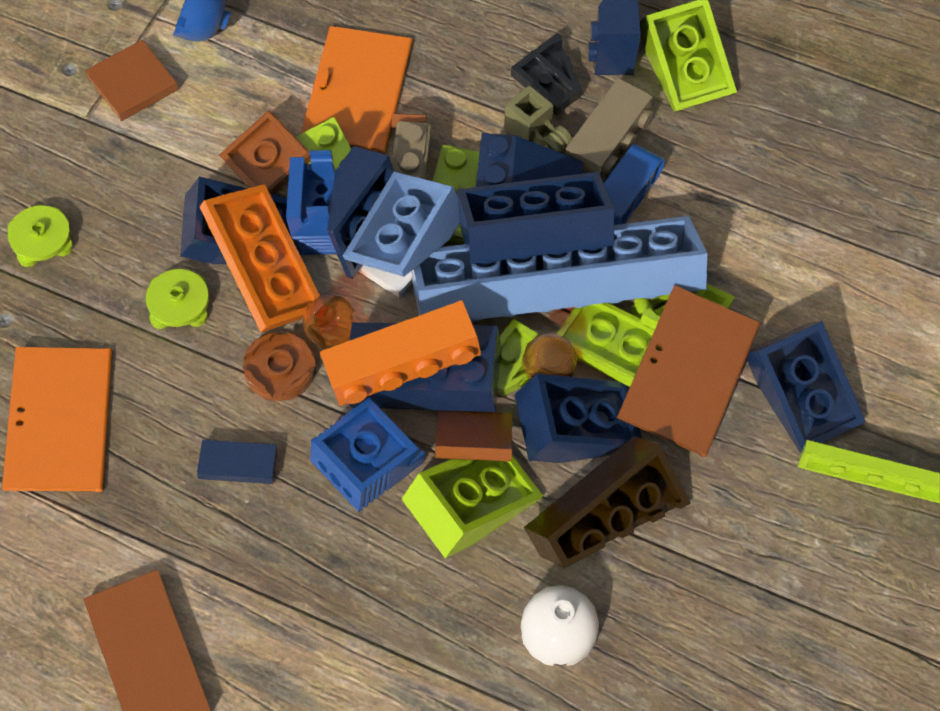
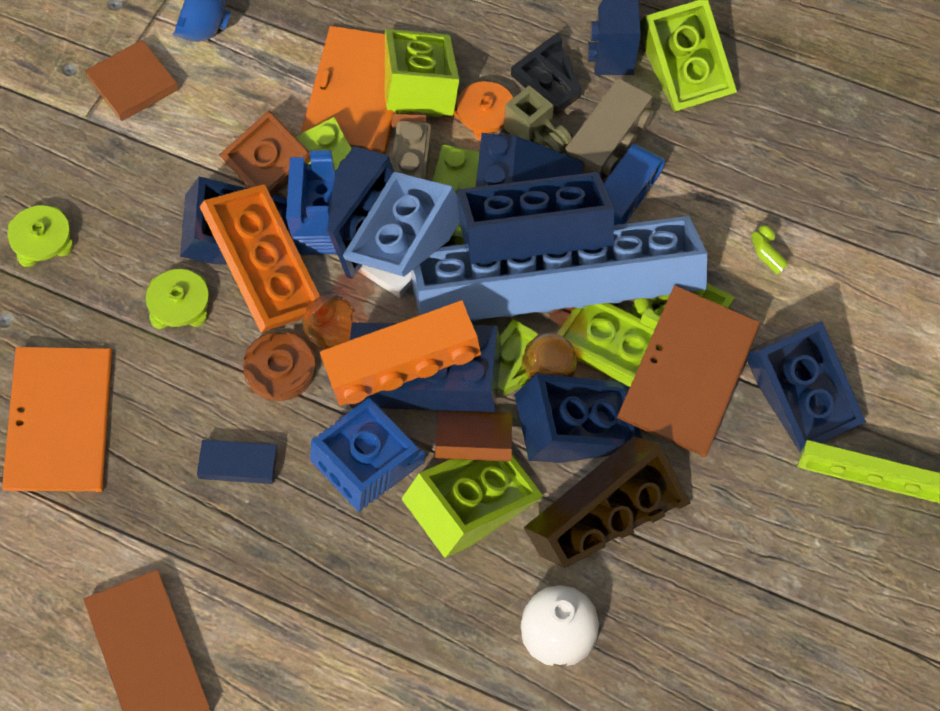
none -> lime slope [385,29,459,117]
none -> orange piece [454,81,513,140]
none -> lime arm [751,225,789,275]

